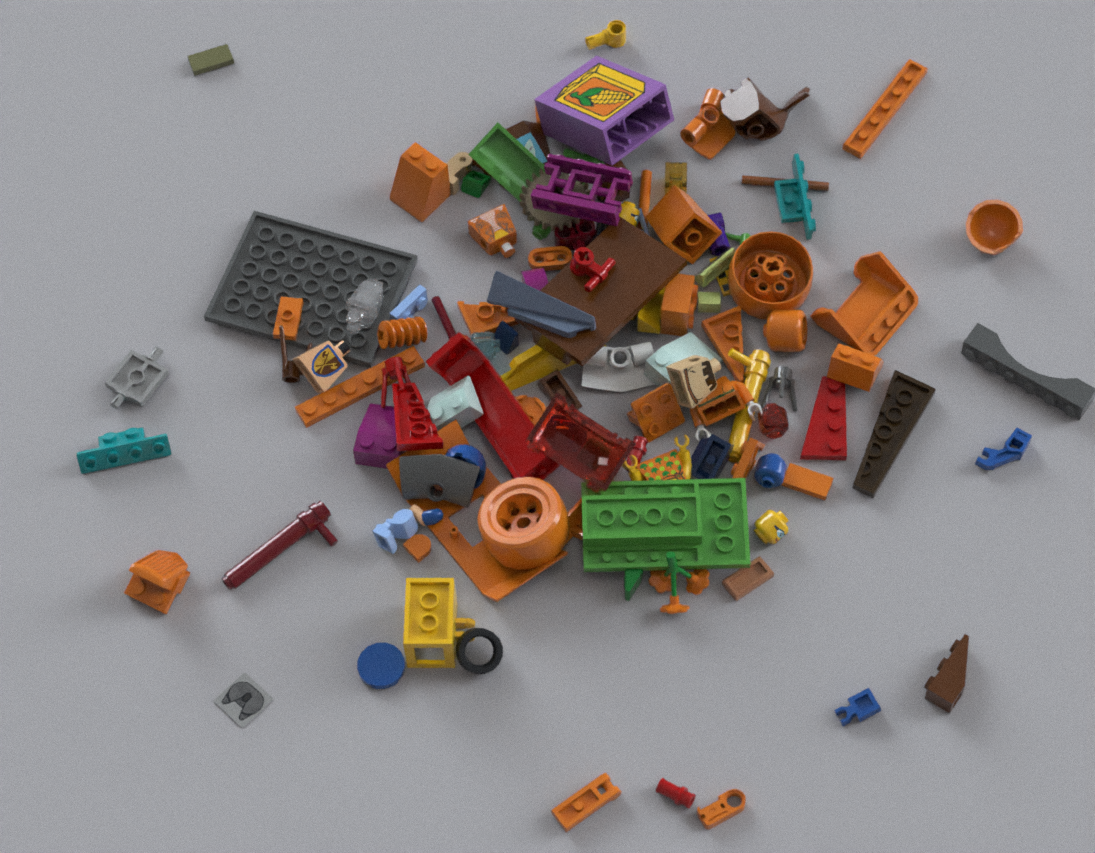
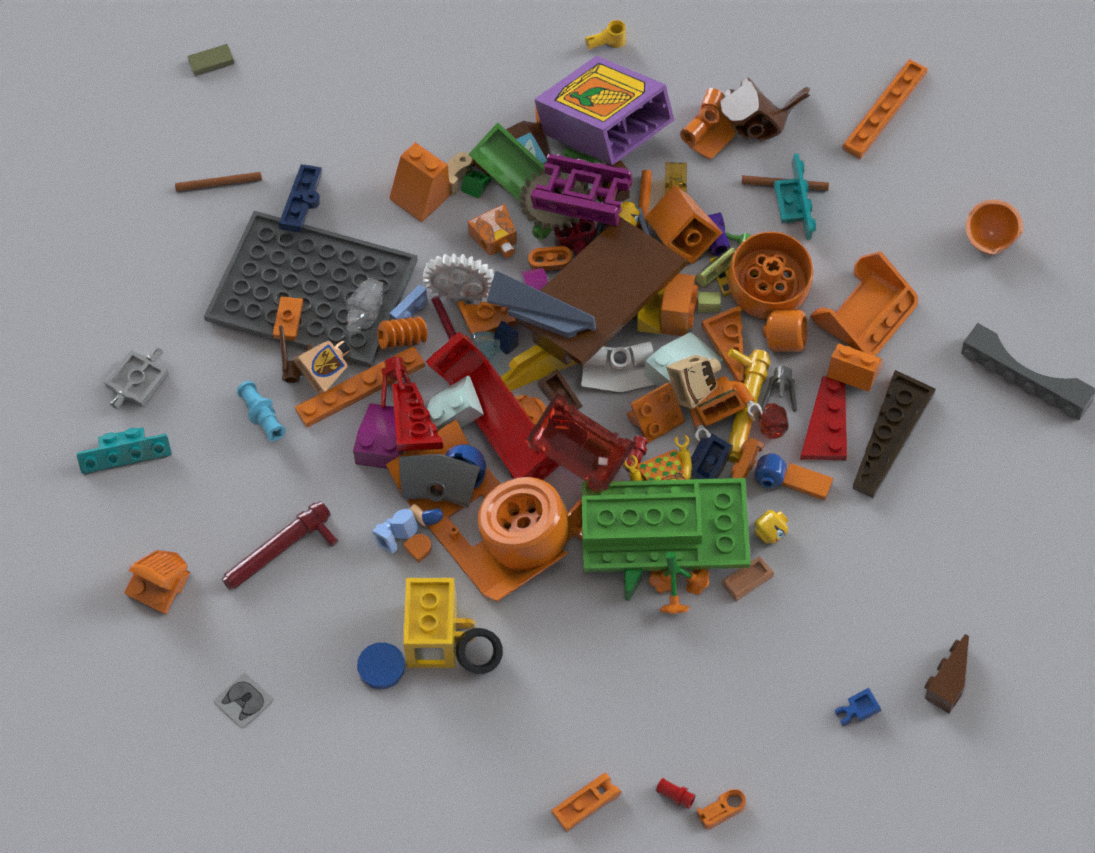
red piece [569,247,616,292] -> none
blue piece [975,428,1032,470] -> none
none -> dark orange bar [175,172,262,192]
none -> medium azure piece [237,381,286,441]
none -> dark blue hinge [279,164,322,233]
none -> white gear [423,253,494,304]

